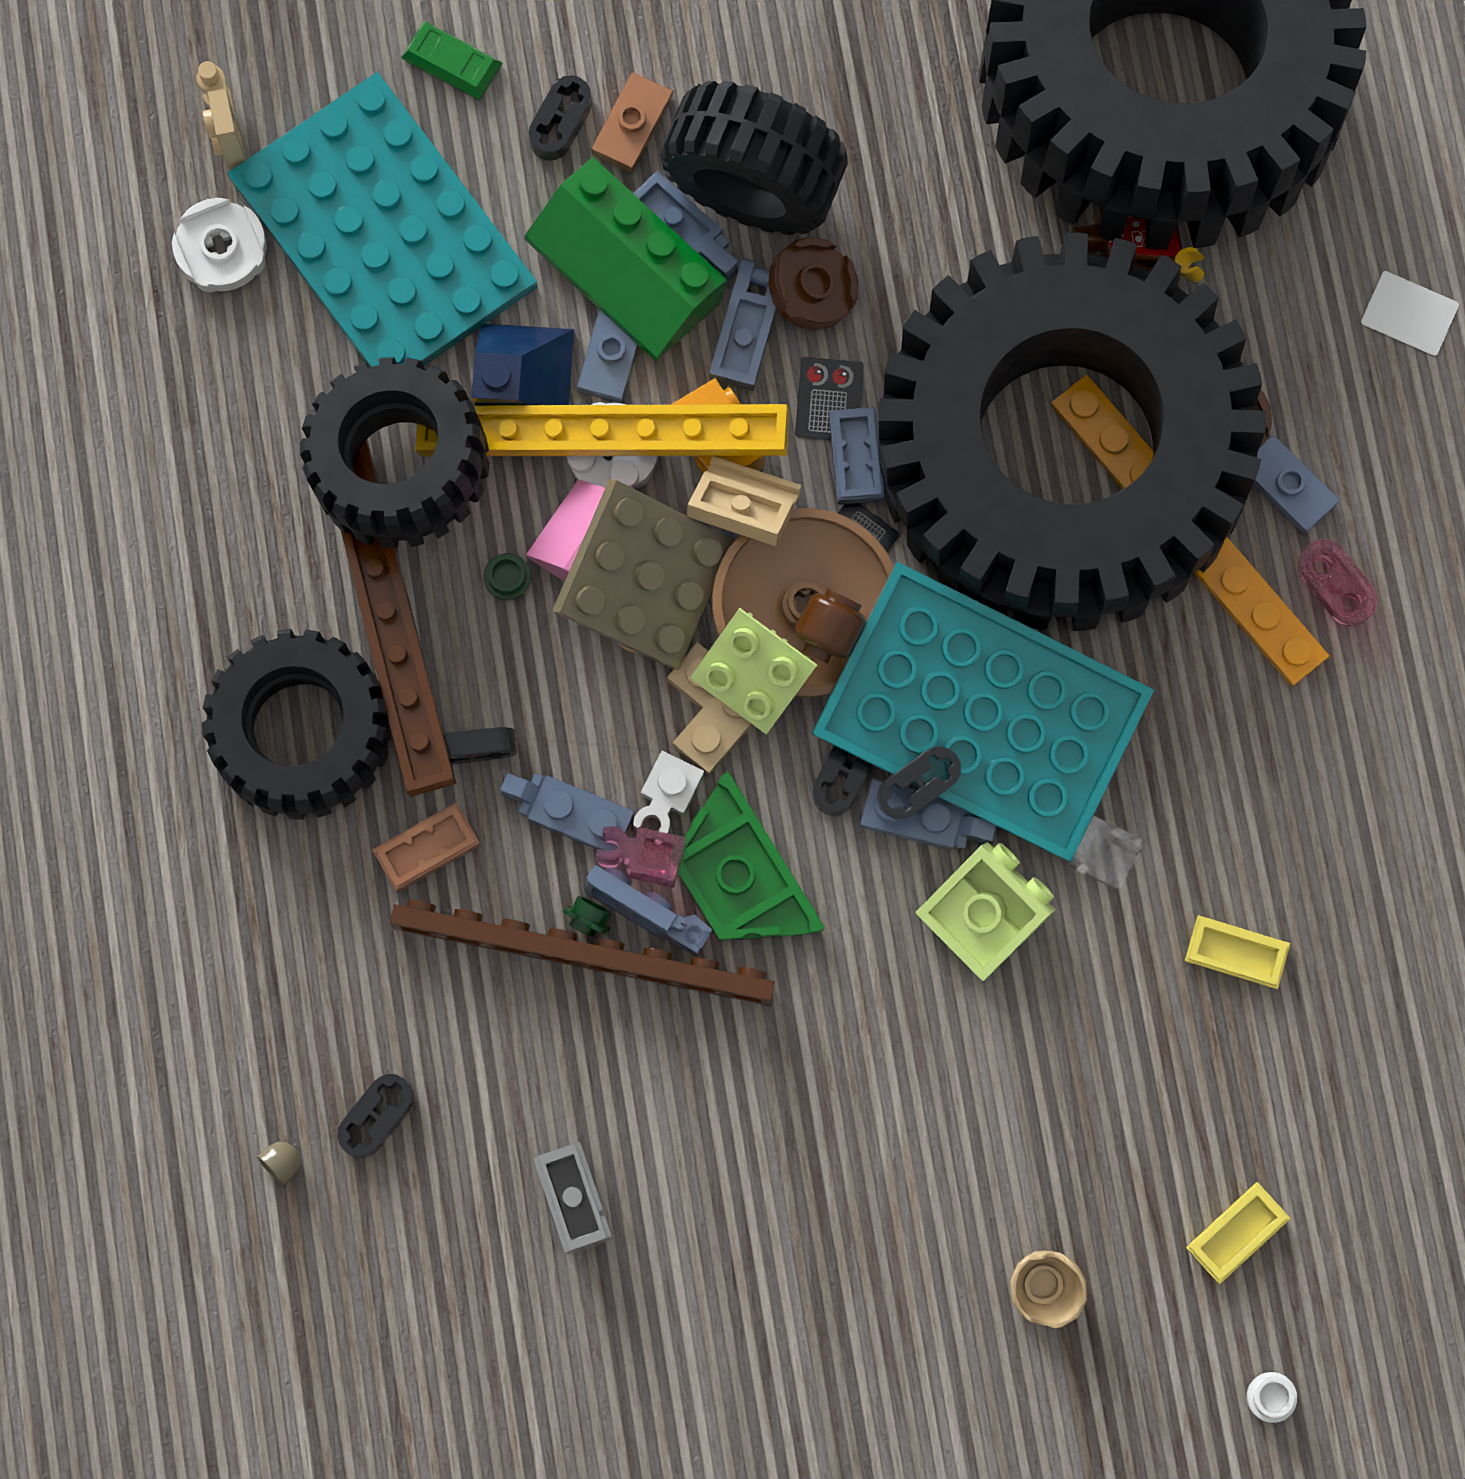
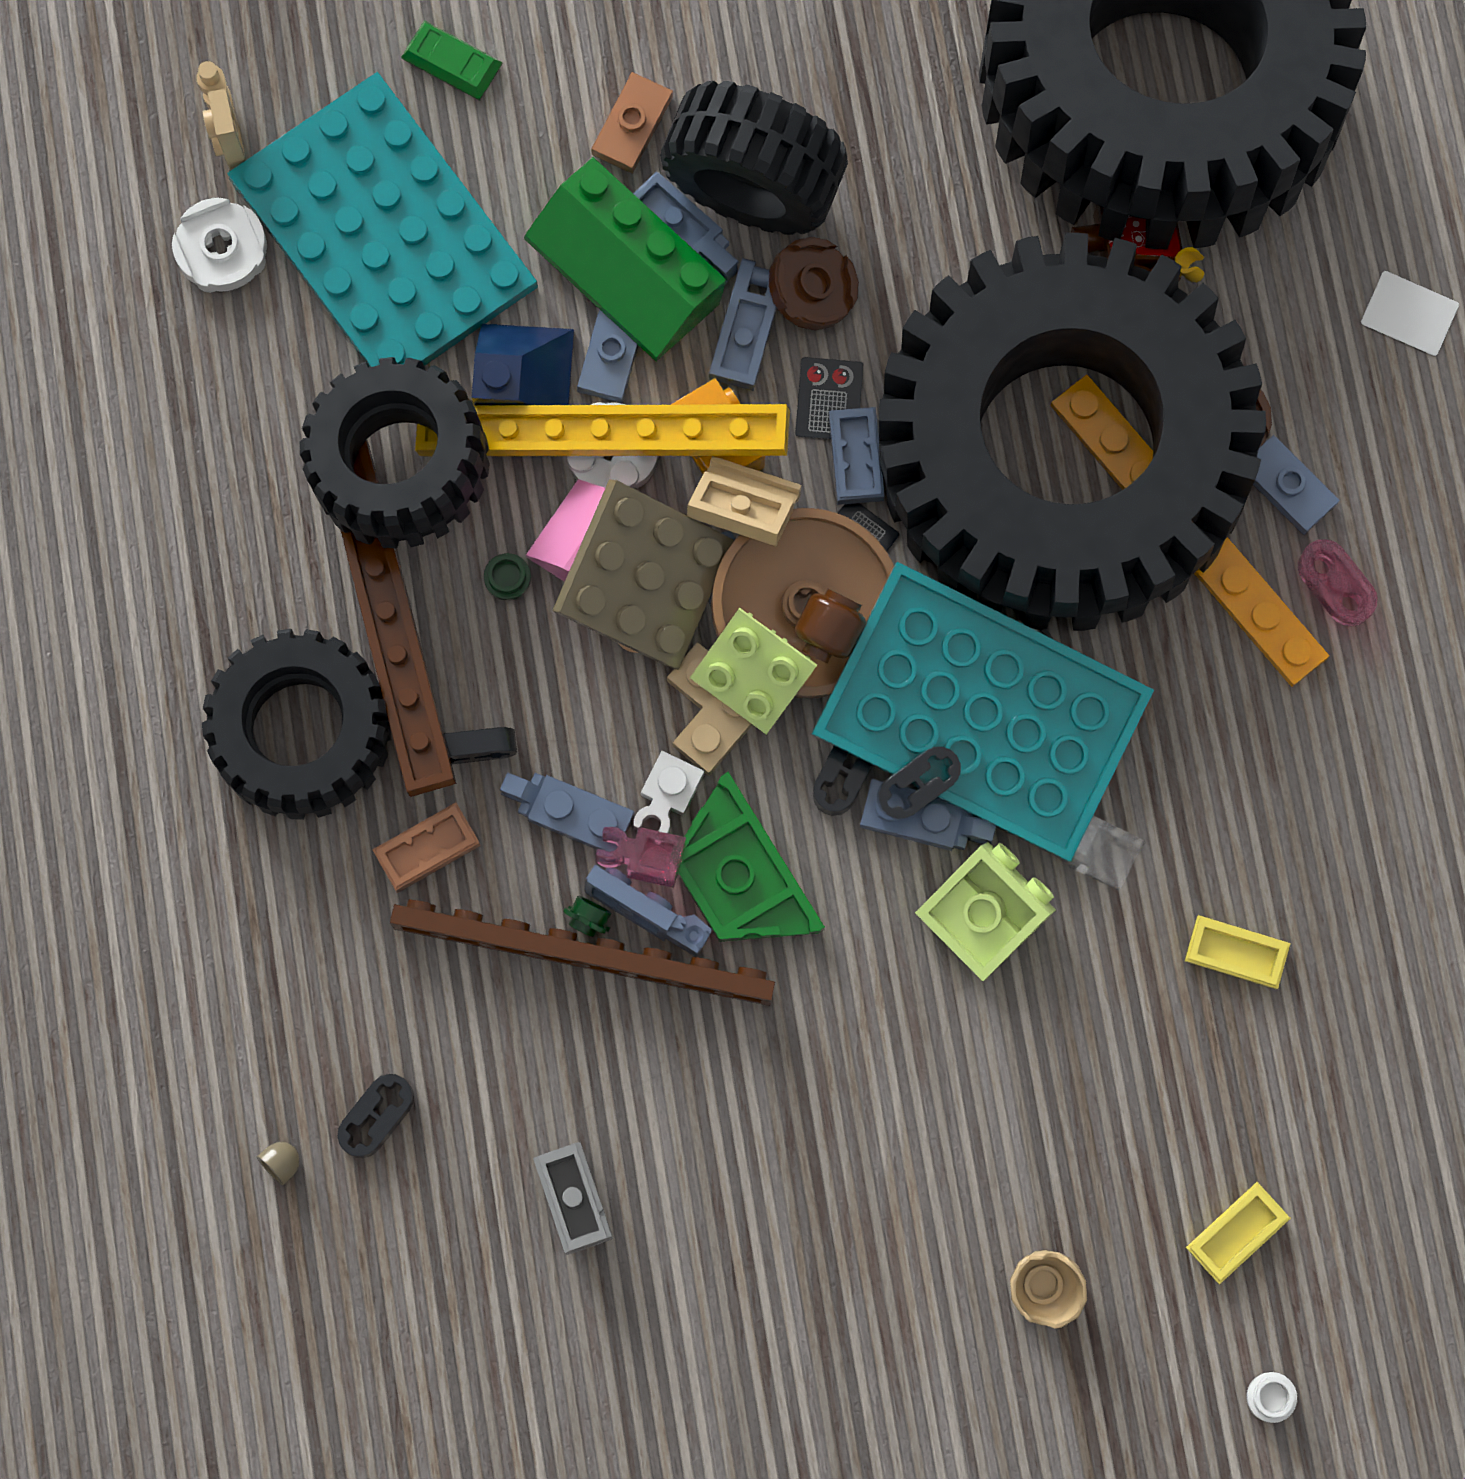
black beam [529,75,592,161] -> none

